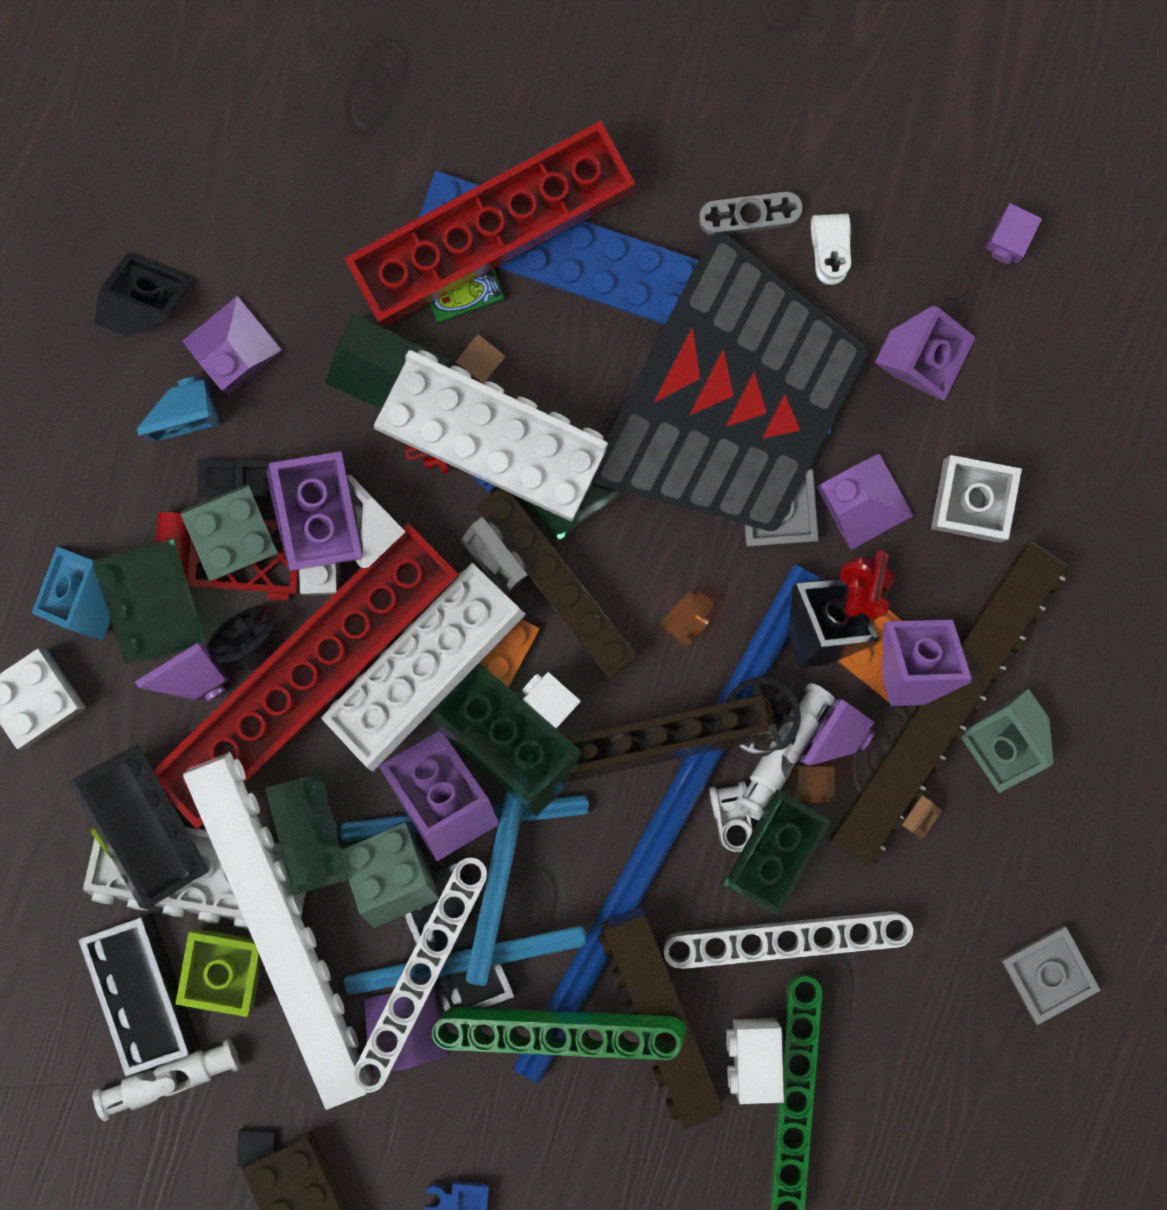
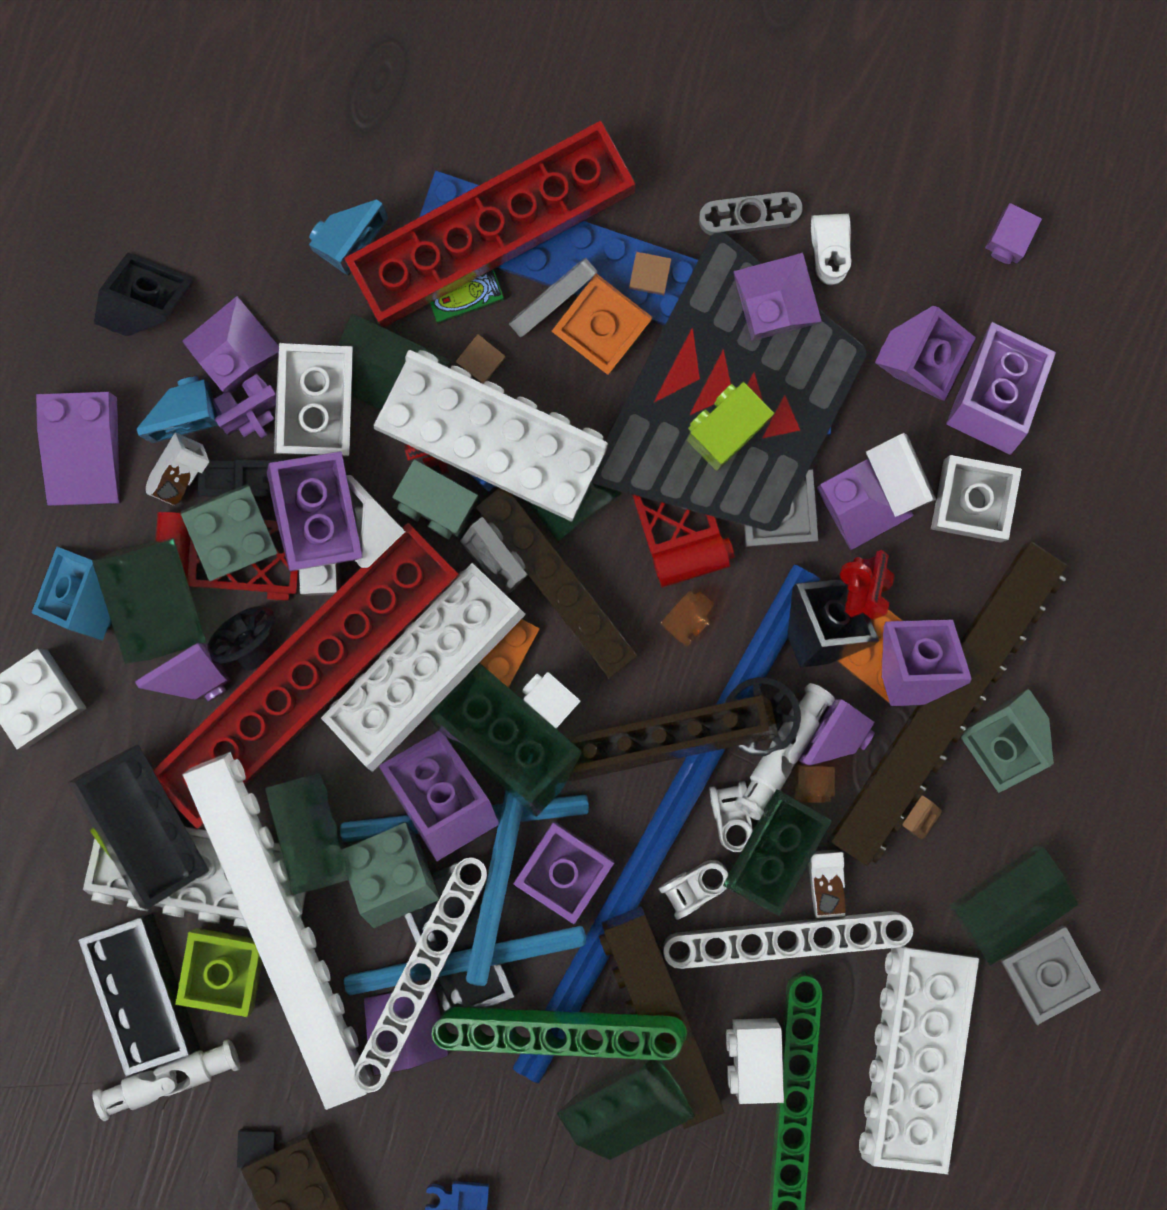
none -> medium lavender slope [36,392,120,506]
none -> white leg [146,432,209,505]
none -> medium lavender hips [213,374,276,439]
none -> white slope [274,343,353,456]
none -> dark azure slope [309,199,388,276]
none -> sand green brick [392,459,481,540]
none -> light grey beam [509,258,598,337]
none -> medium lavender brick [513,821,614,924]
none -> orange plate [551,273,653,375]
none -> clear green slope [557,1059,695,1160]
none -> medium nougat tile [629,252,671,296]
none -> red piece [632,494,735,588]
none -> white piece [658,860,729,920]
none -> lime brick [687,382,774,471]
none -> medium lavender slope [733,253,822,341]
none -> leg [807,849,846,919]
none -> white bracket [859,946,979,1174]
none -> white slope [866,433,936,517]
none -> medium lavender slope [946,322,1056,455]
none -> clear green slope [948,845,1078,966]

